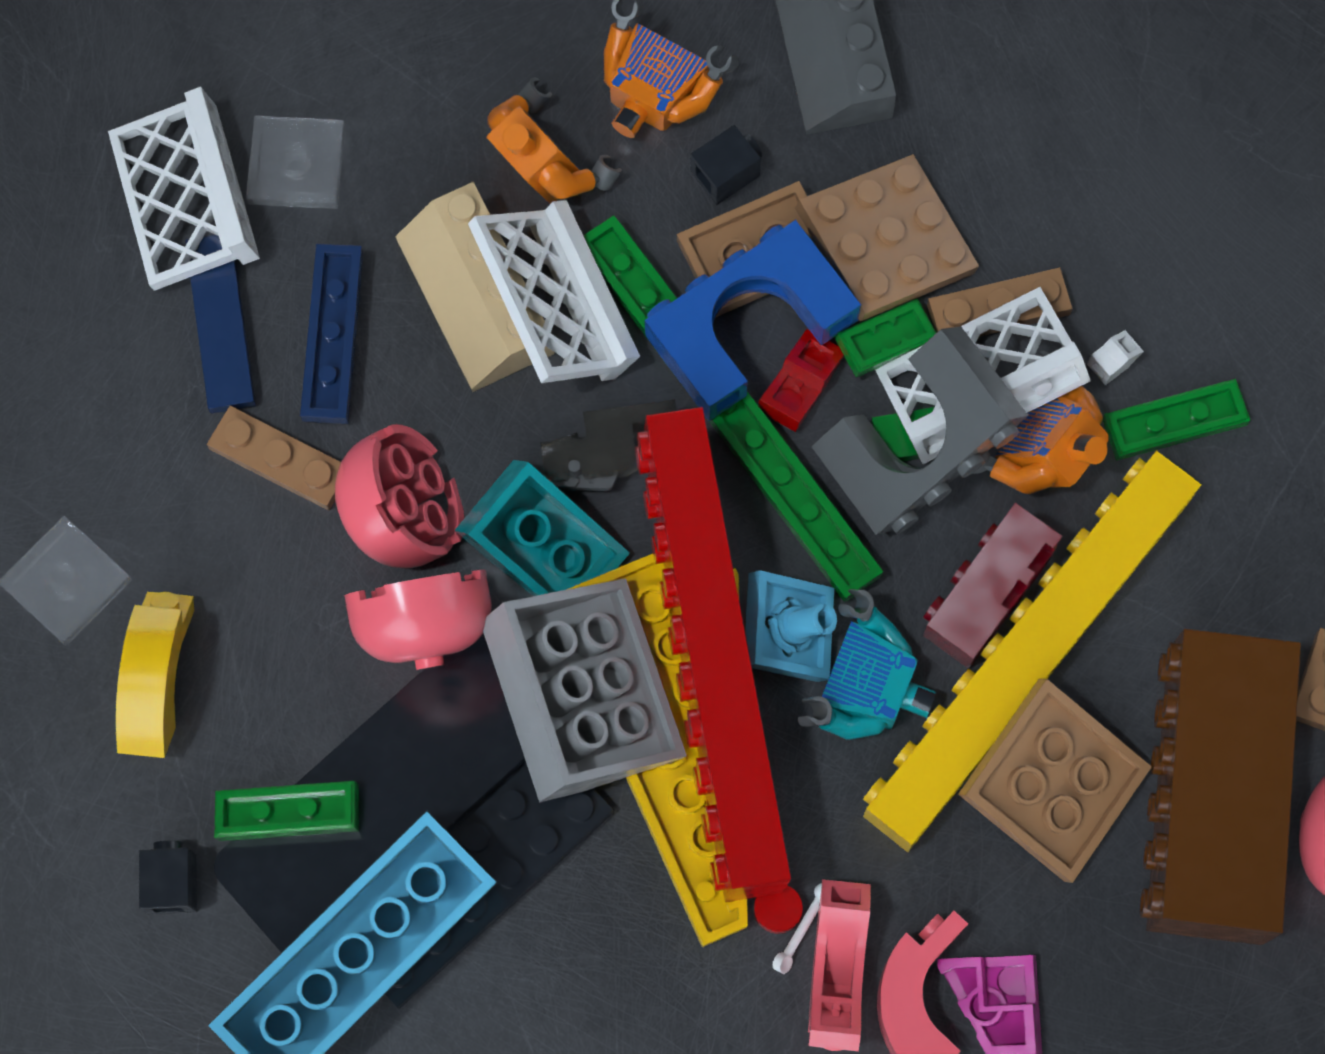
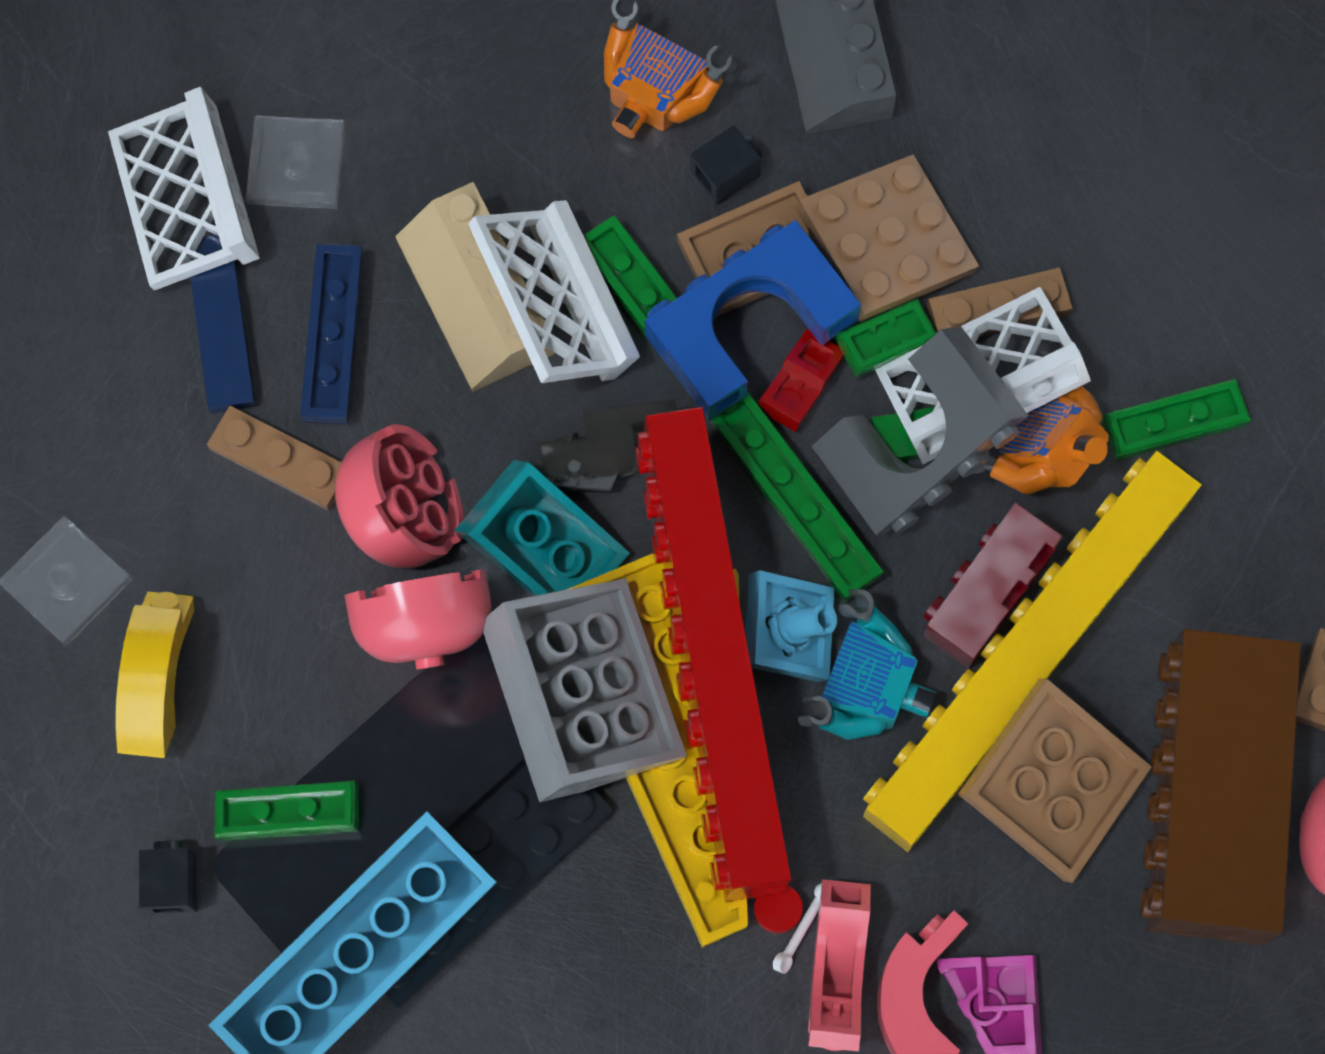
orange torso [487,77,622,204] -> none
white piece [1087,330,1144,385] -> none

